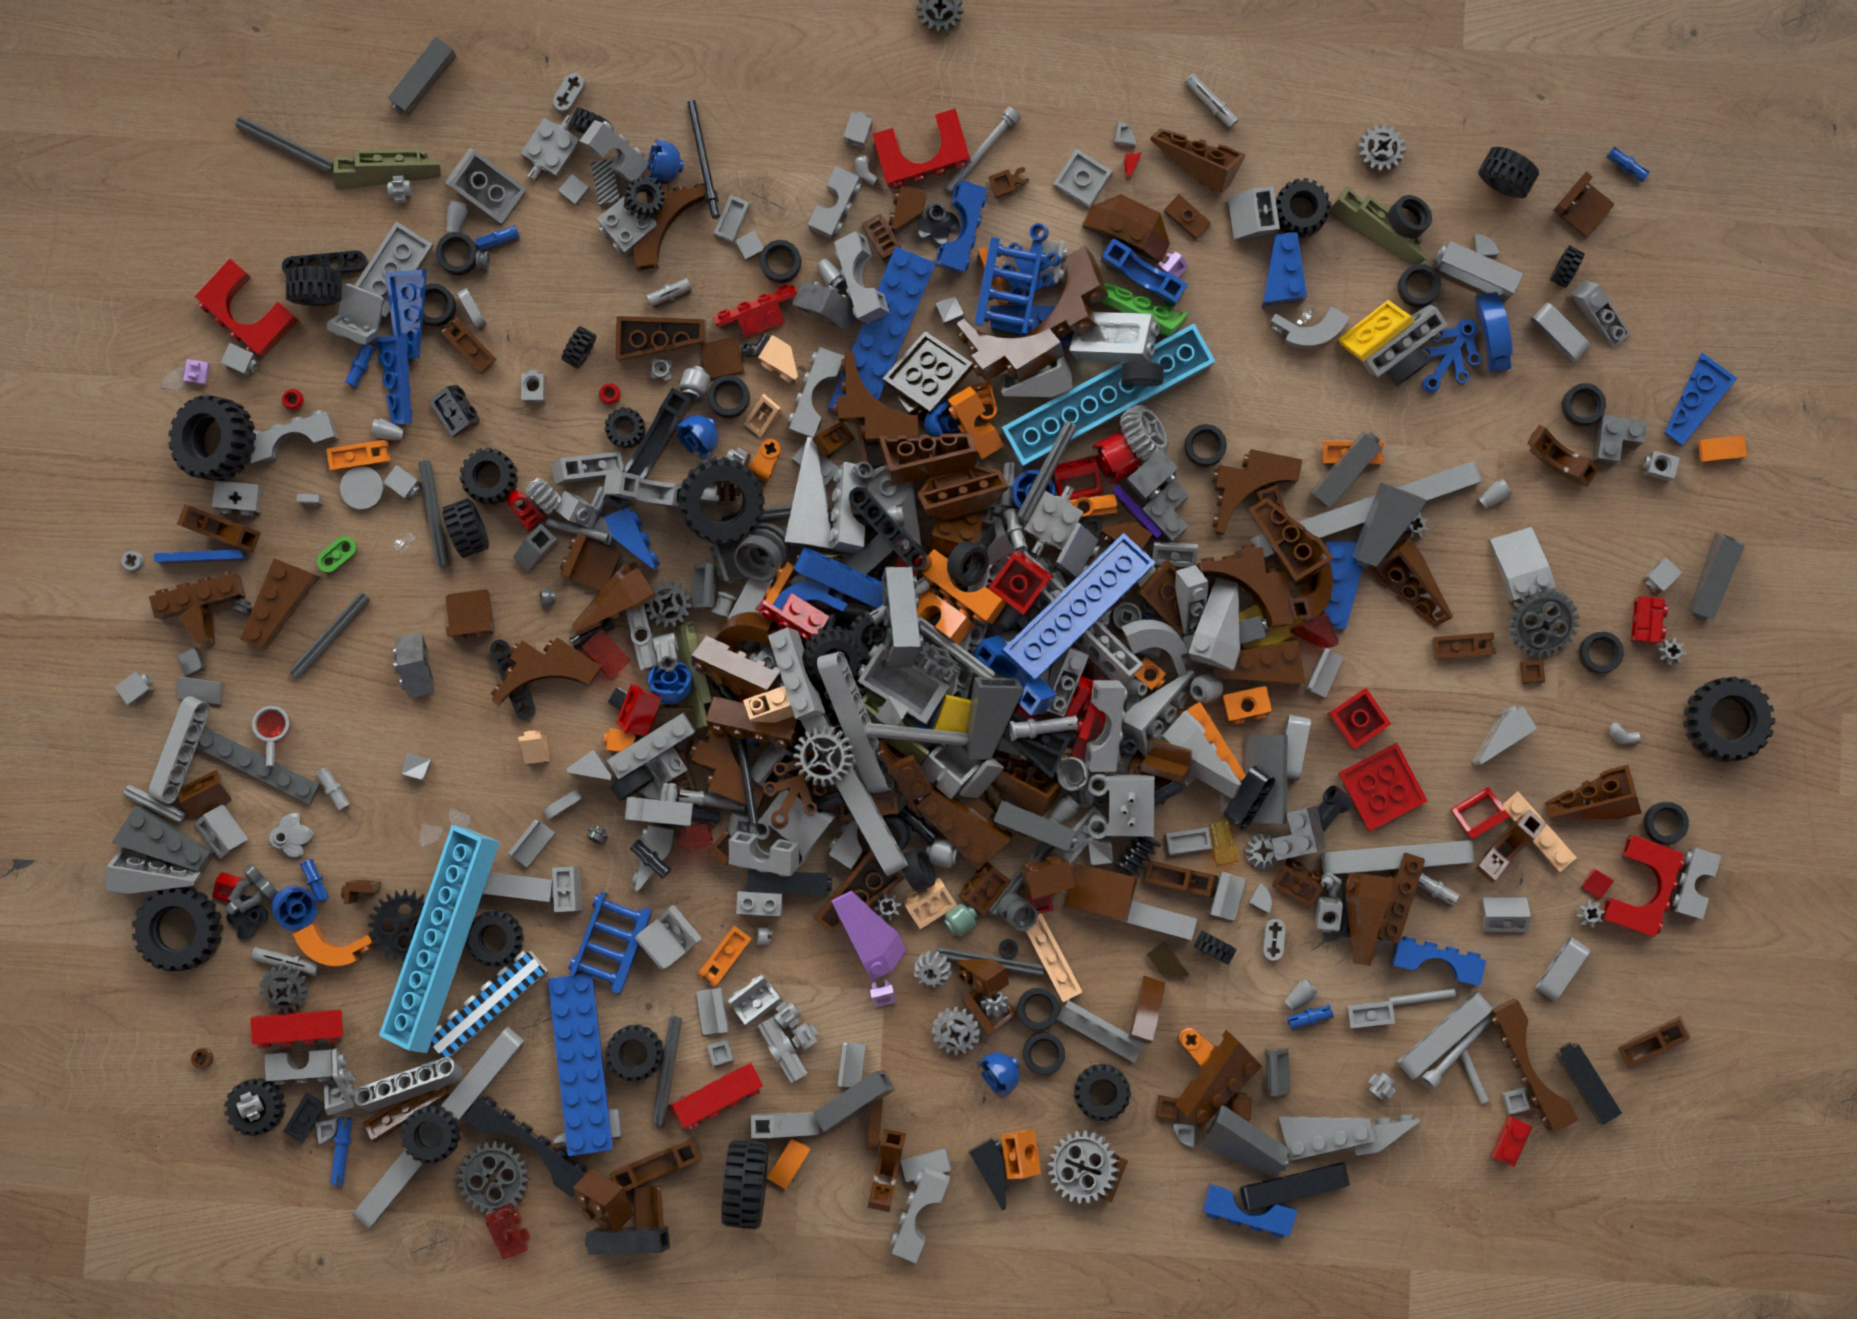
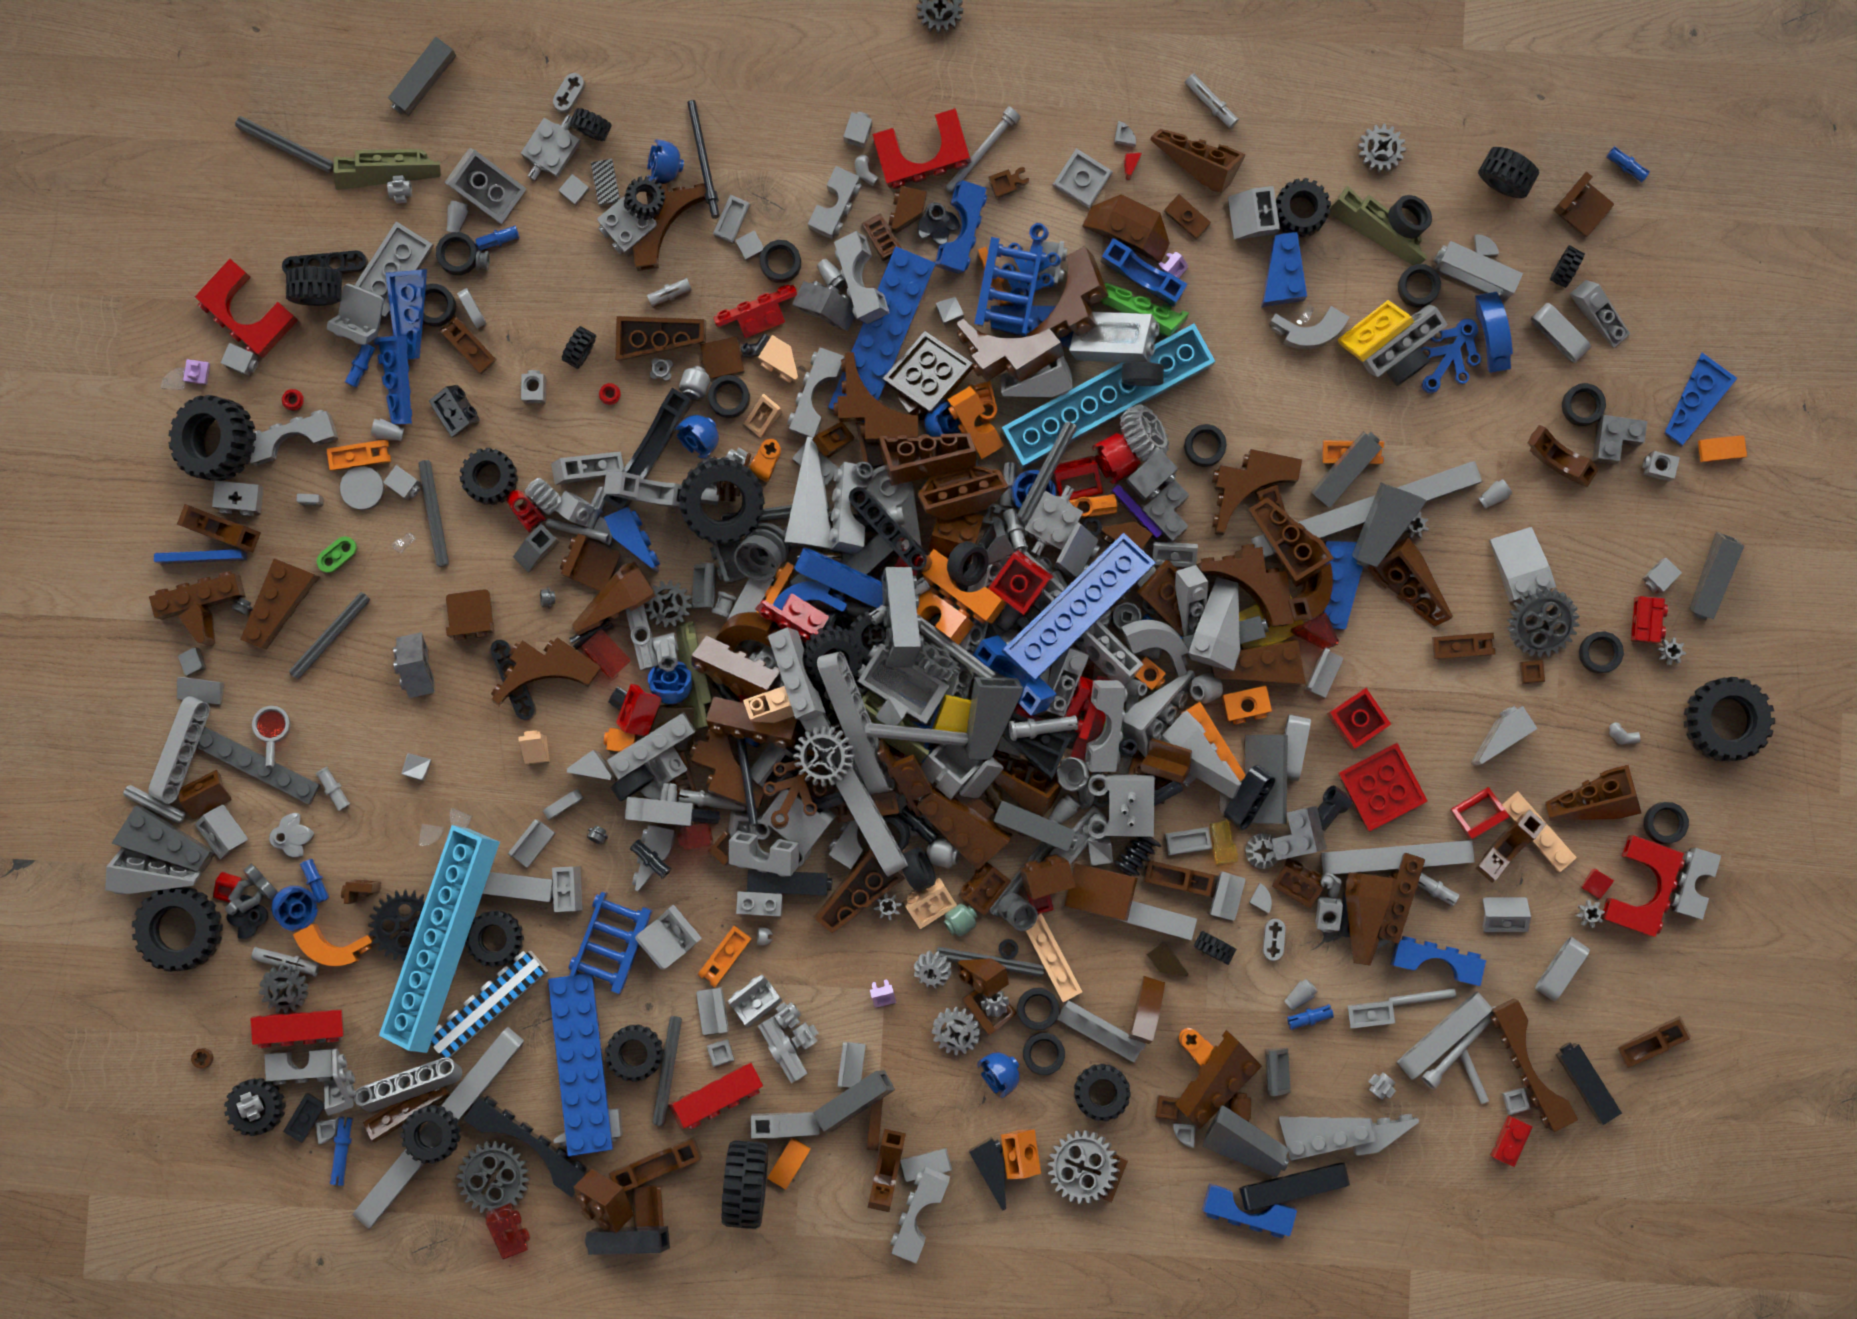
light grey brick [115,671,154,706] -> none
light grey bush [121,551,144,571] -> none
black tyre [442,498,489,558] -> none
light grey arch [580,120,649,182] -> none
black tyre [605,407,646,448] -> none
medium lavender wedge [831,891,906,981] -> none

